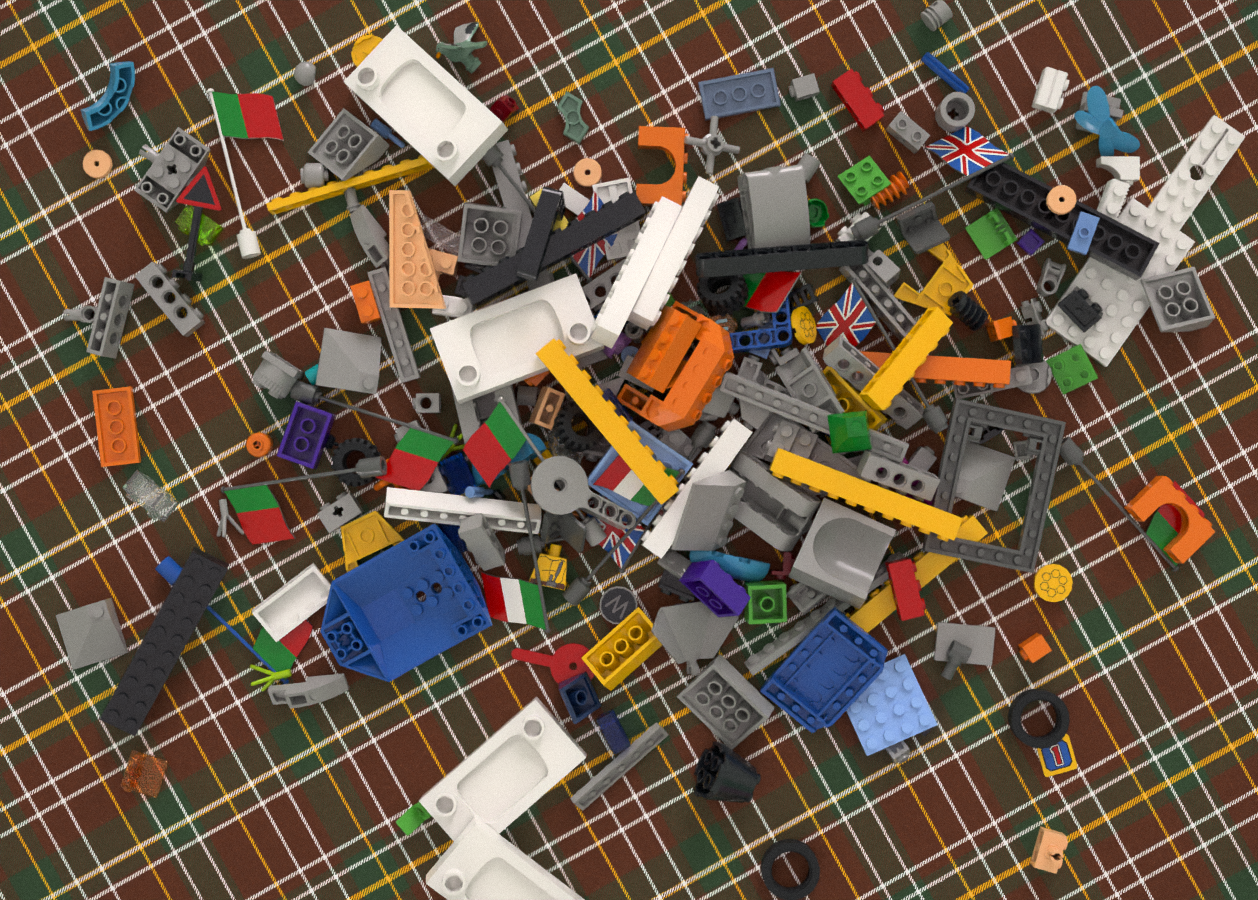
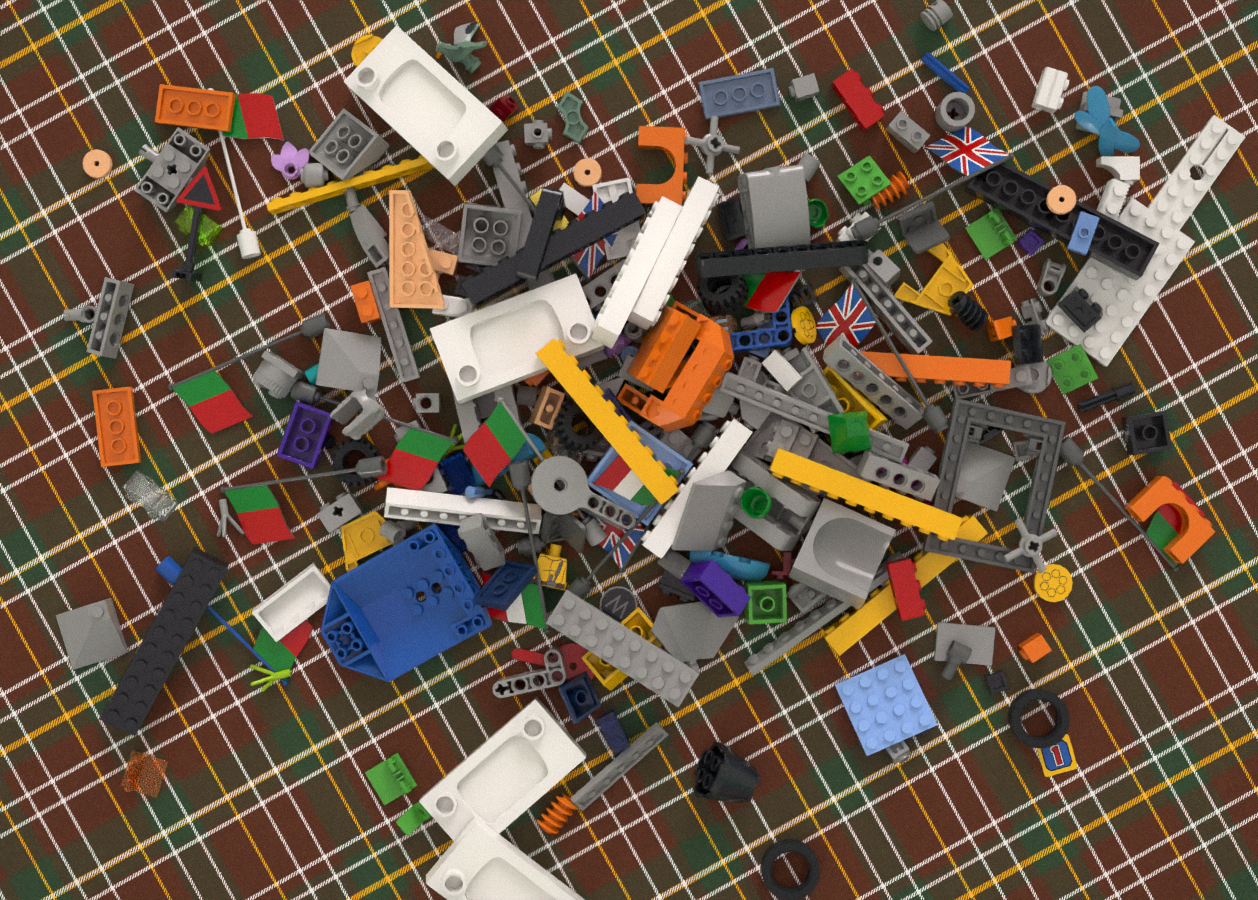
dark azure brick [81,61,135,131] -> none
light grey brick [135,262,205,337] -> none
orange head [246,432,273,457] -> none
light grey slope [268,673,349,709] -> none
light grey piece [294,61,316,86] -> none
medium blue axle [370,118,405,148] -> none
light grey slope [677,654,775,749] -> none
blue slope [760,607,888,733] -> none
yellow brick [859,307,953,411] -> none
light nougat brick [1030,826,1068,874] -> none
light grey slope [1140,267,1215,332] -> none
none -> orange plate [155,84,236,132]
none -> flag [168,313,332,434]
none -> lavender plate [271,142,309,180]
none -> light grey piece [330,389,385,440]
none -> bright green hinge [365,753,417,805]
none -> light grey pin [380,520,417,544]
none -> dark blue plate [473,560,538,611]
none -> light grey beam [492,647,567,698]
none -> light grey brick [524,120,552,149]
none -> orange piece [536,793,578,836]
none -> light grey brick [546,590,700,707]
none -> green hair [740,488,772,519]
none -> white tile [762,350,802,391]
none -> black tile [984,670,1009,695]
none -> light grey bar [1003,518,1058,573]
none -> black axle [1078,382,1136,412]
none -> black brick [1121,411,1172,455]

